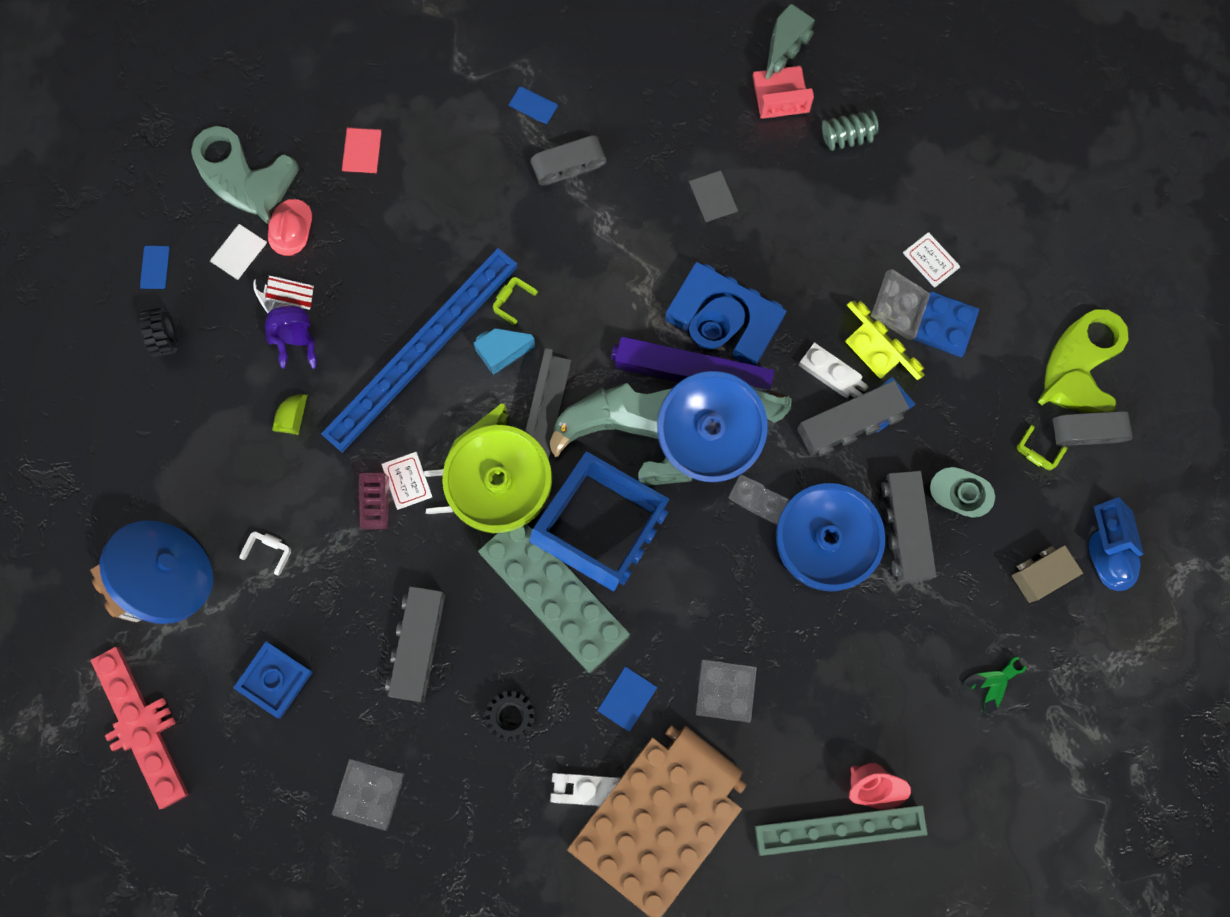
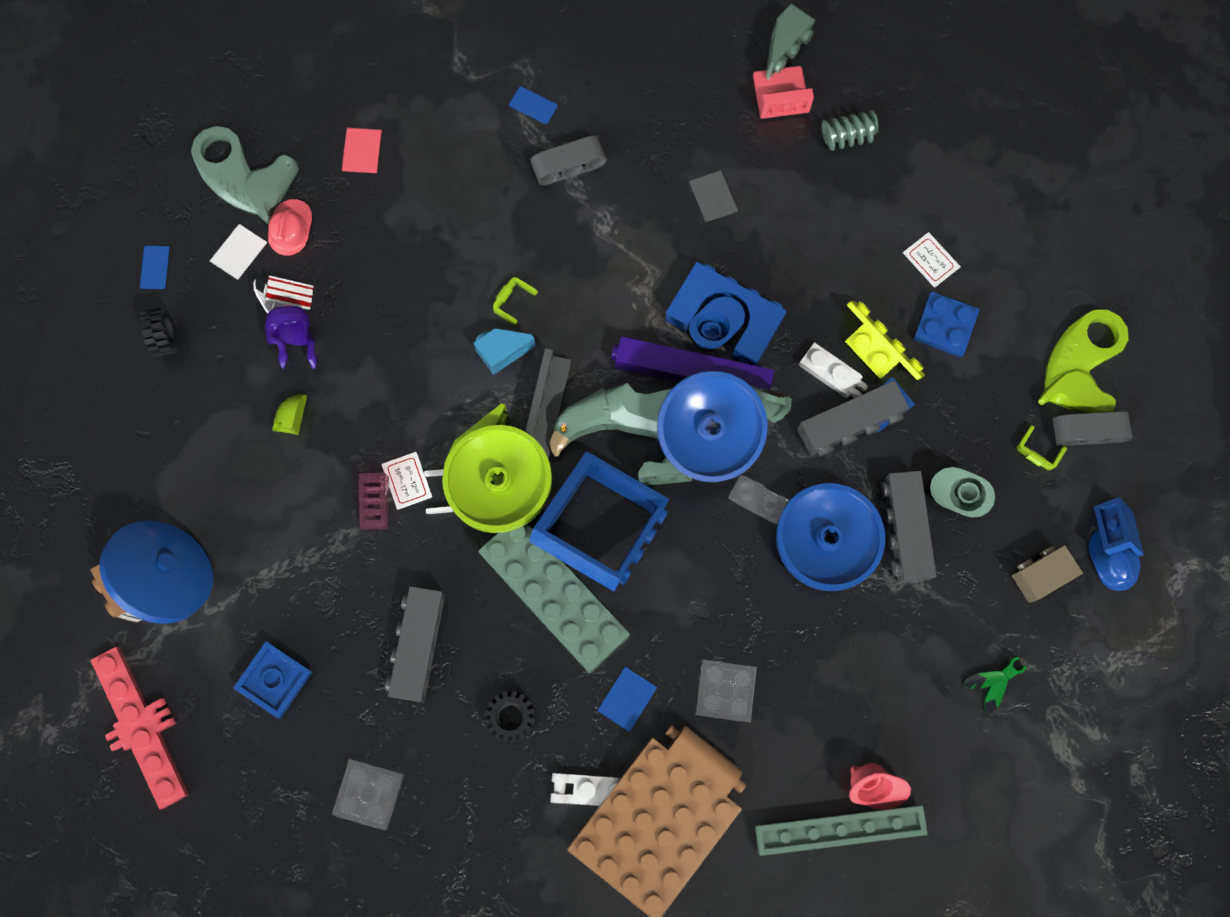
white piece [240,532,291,576] -> none
blue plate [321,248,518,453] -> none
clear plate [871,269,930,340] -> none

